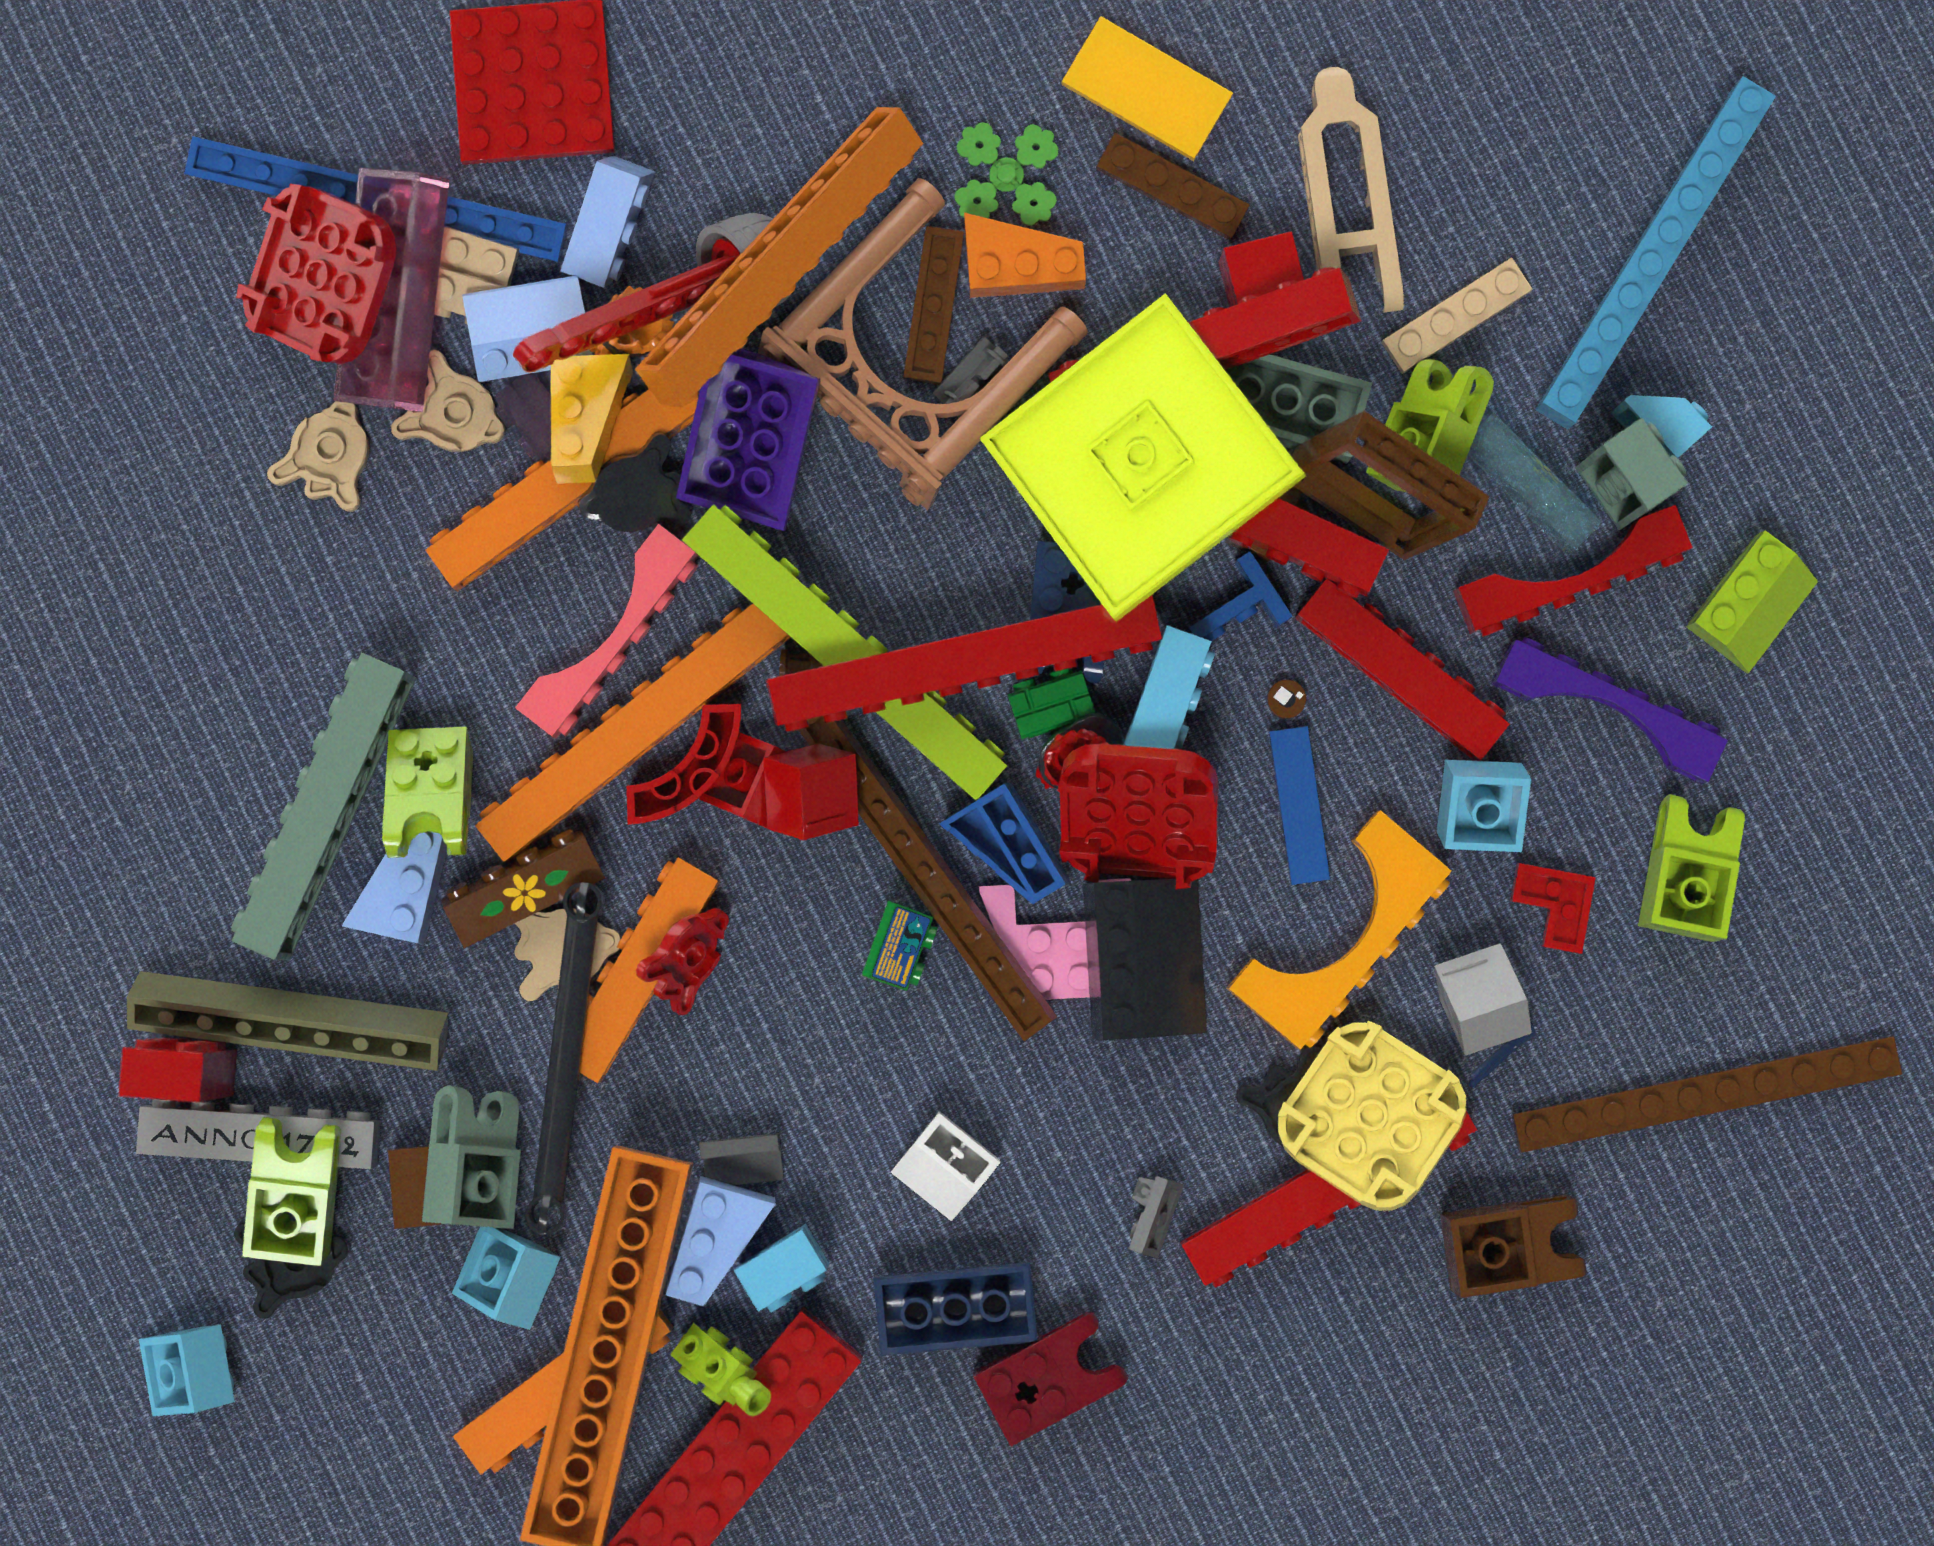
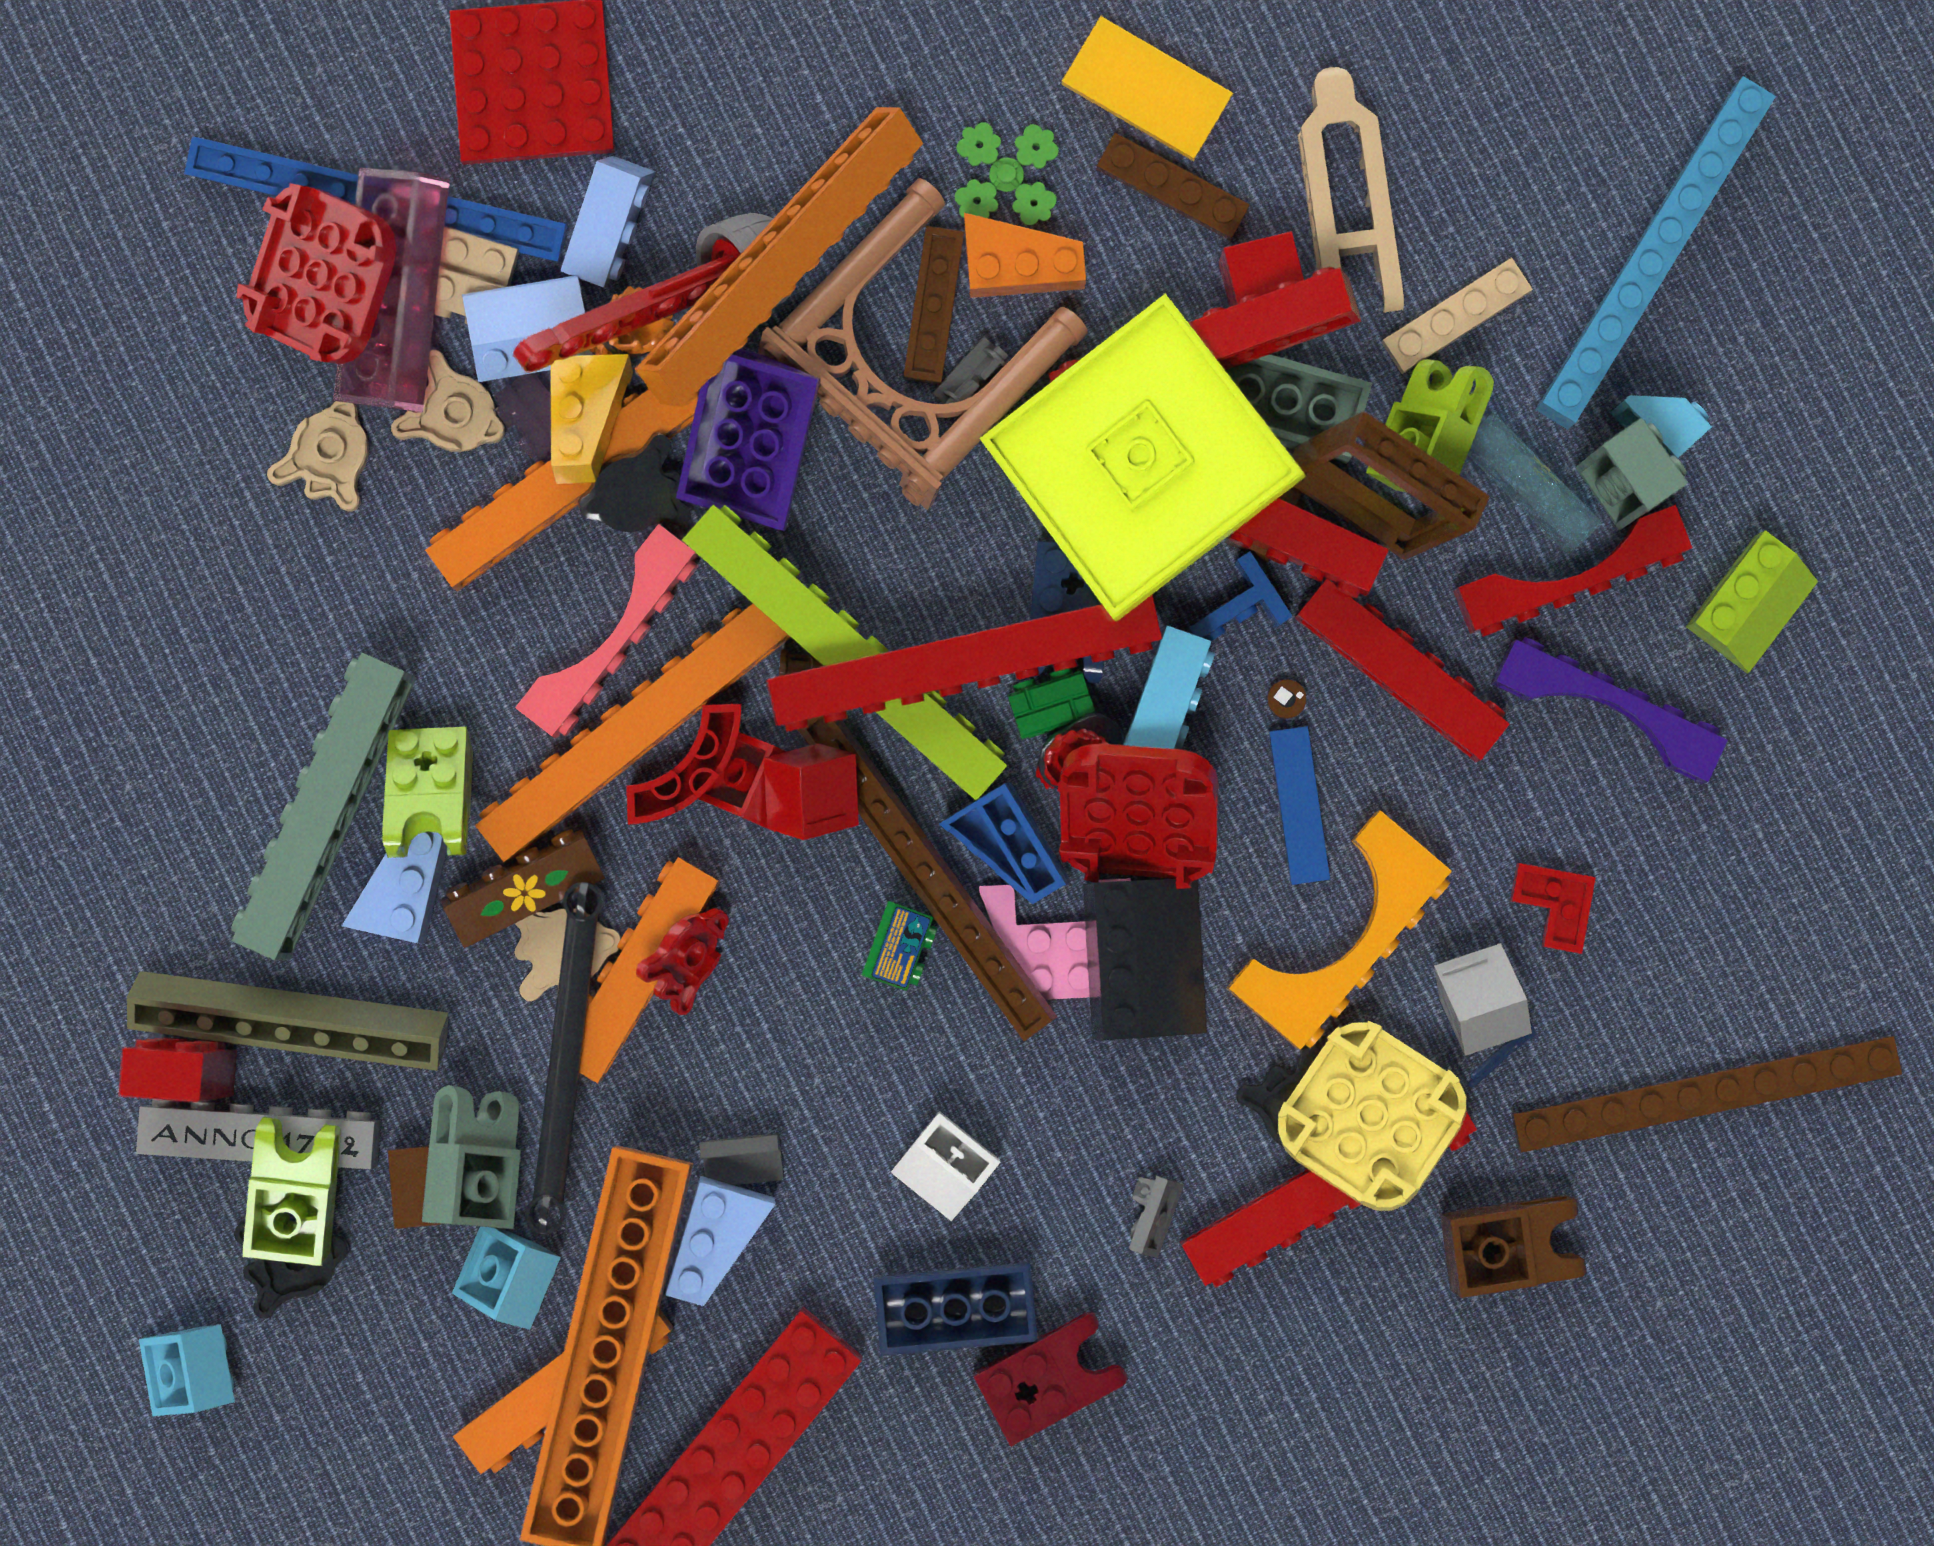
lime brick [670,1323,771,1416] -> none
medium azure brick [734,1224,830,1313] -> none
medium azure brick [1437,759,1531,852] -> none
lime brick [1638,794,1745,942] -> none

